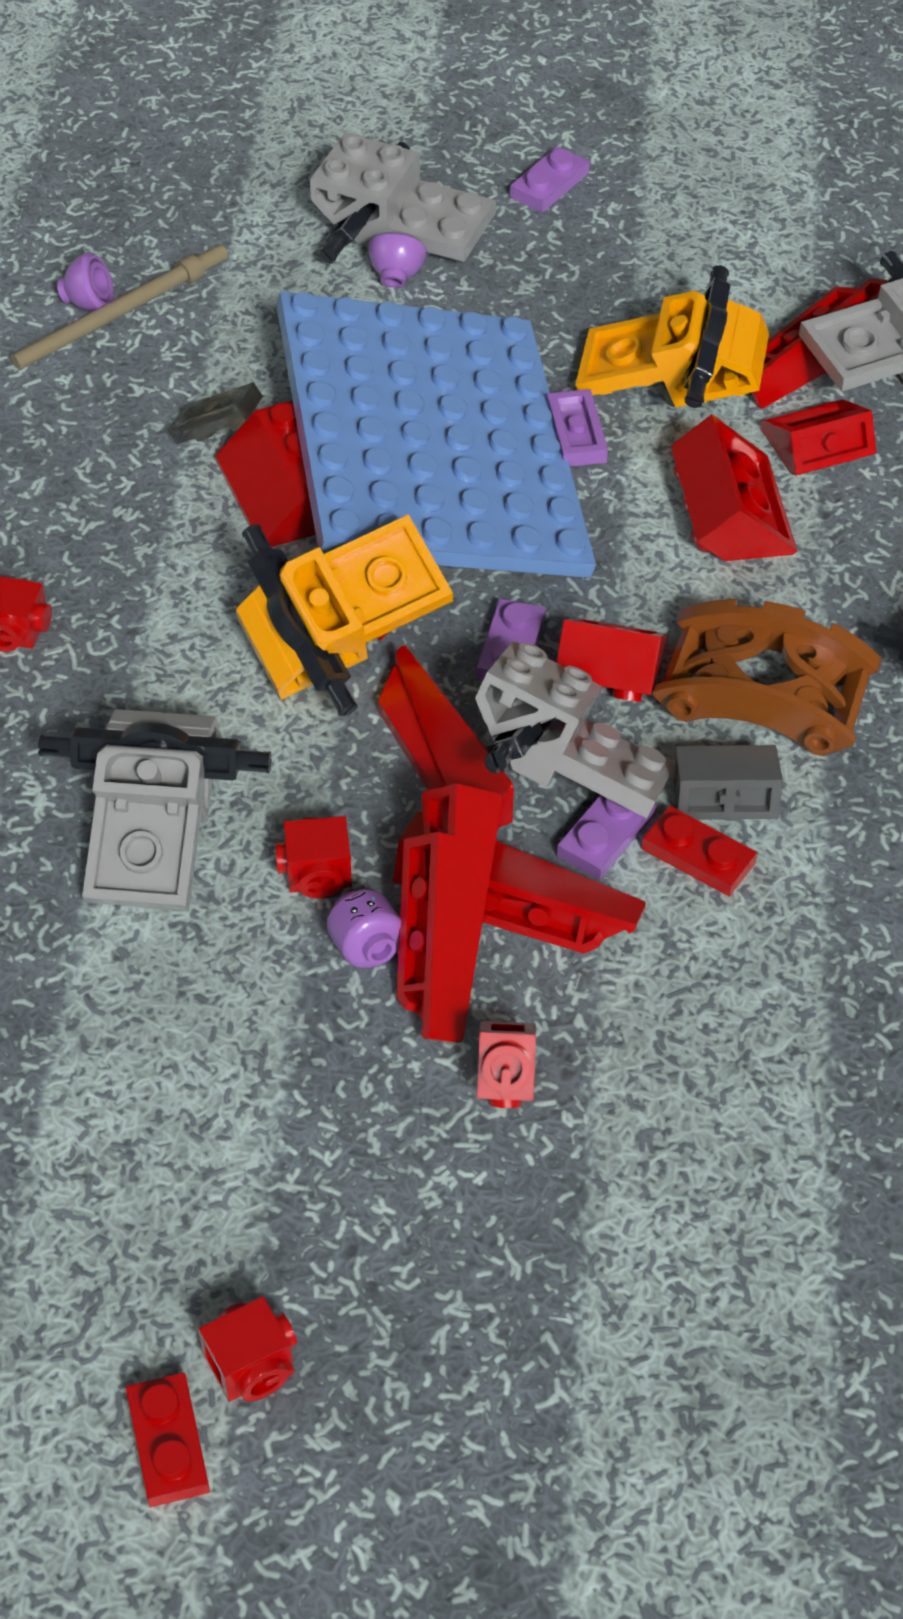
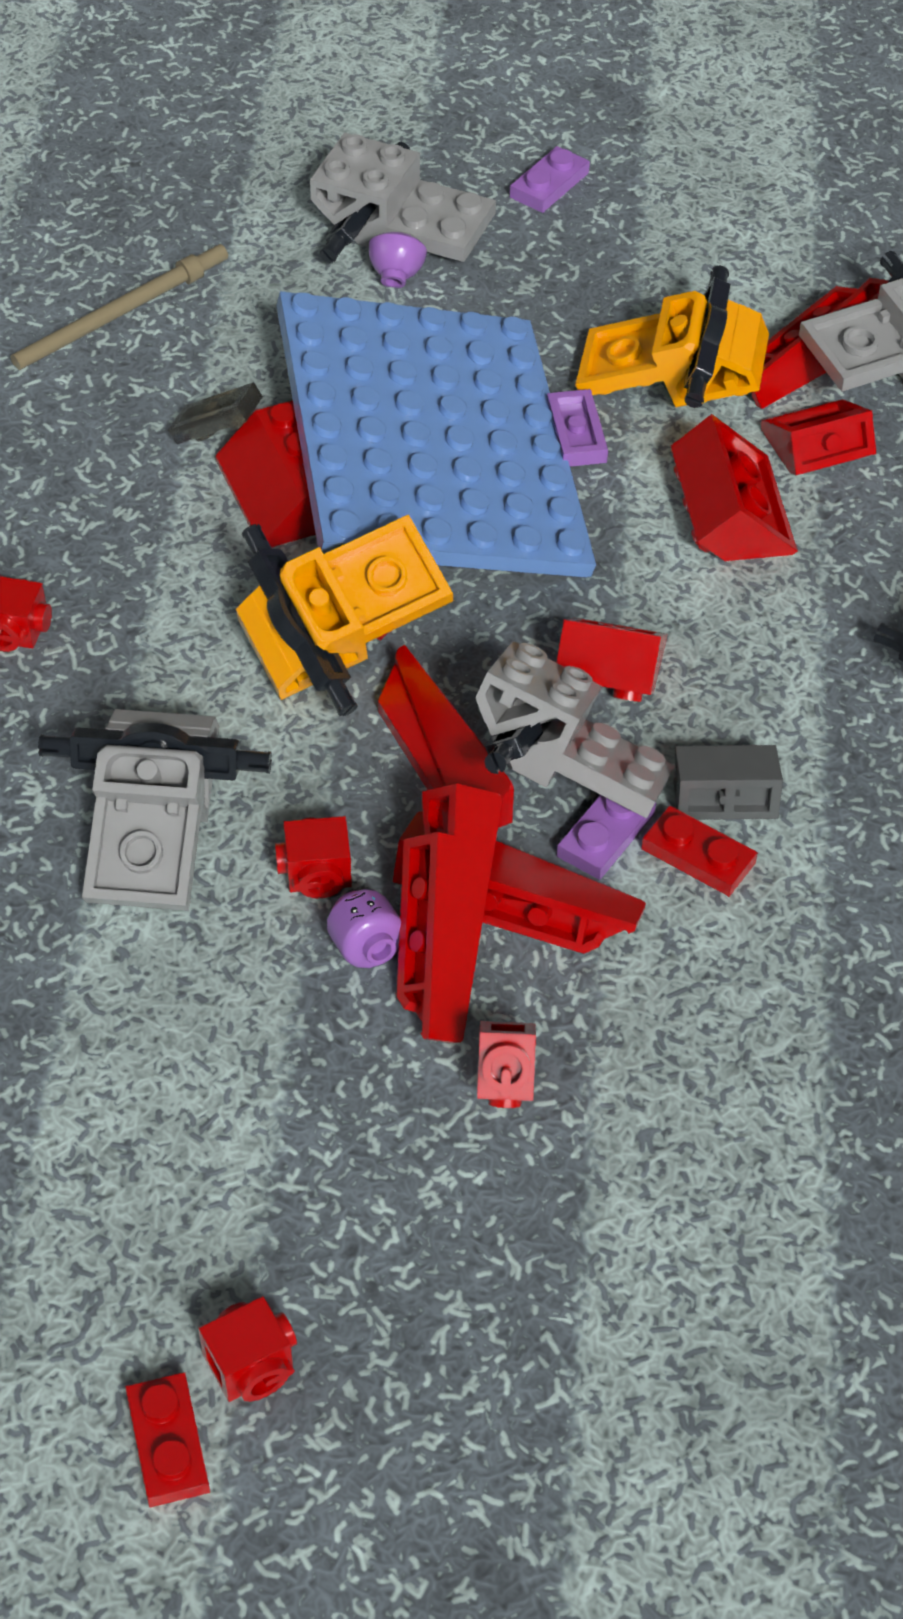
medium lavender brick [57,252,114,312] -> none
medium lavender plate [476,599,546,680] -> none
dark orange fence [652,599,882,756] -> none

